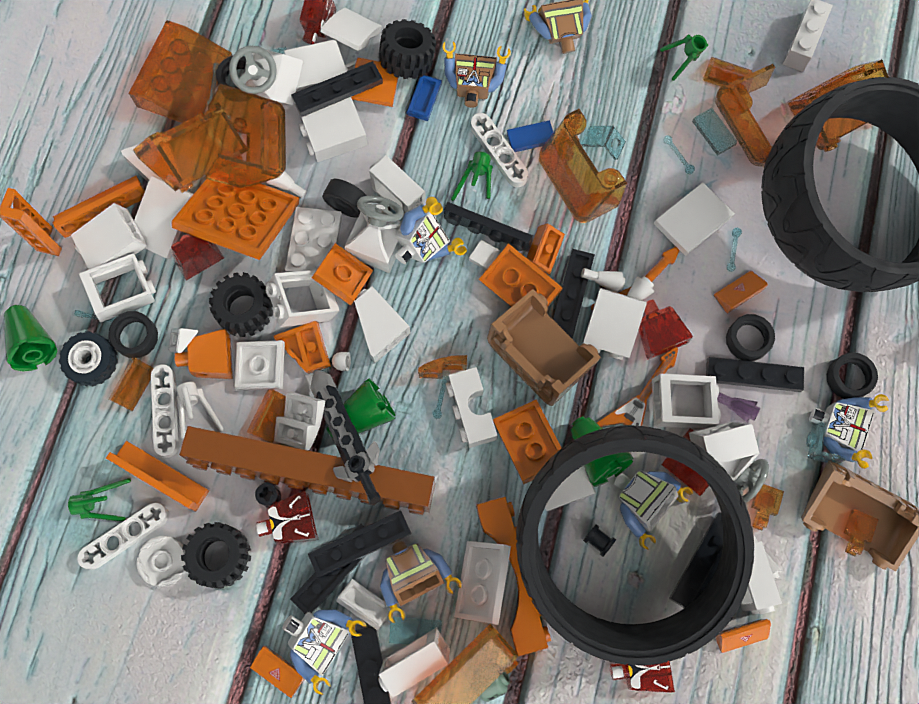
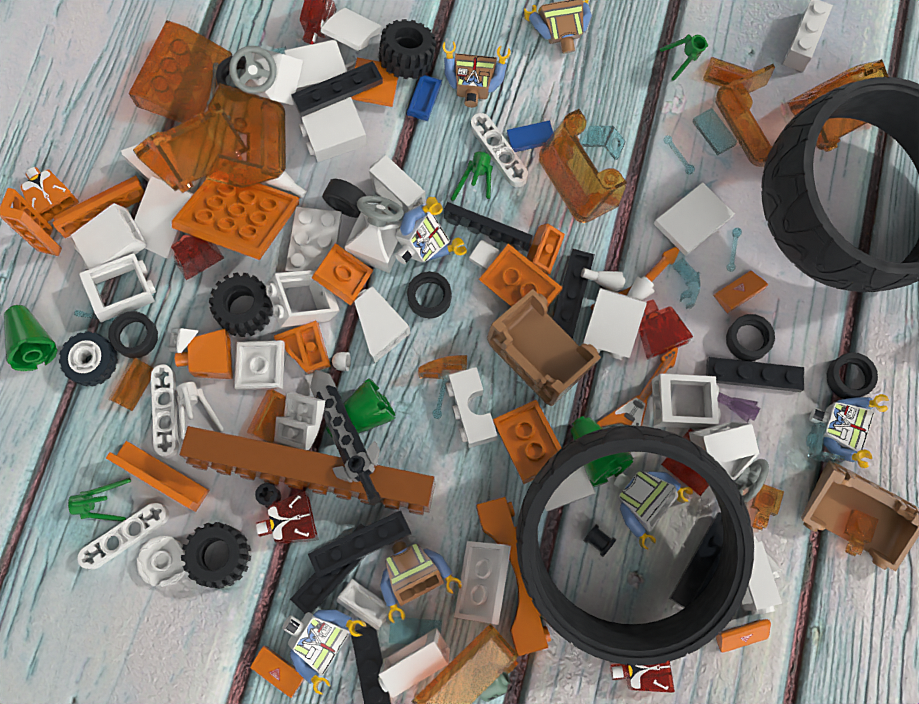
none -> orange torso [21,167,79,222]
none -> black tyre [407,271,452,319]
none -> clear light blue piece [673,258,701,309]

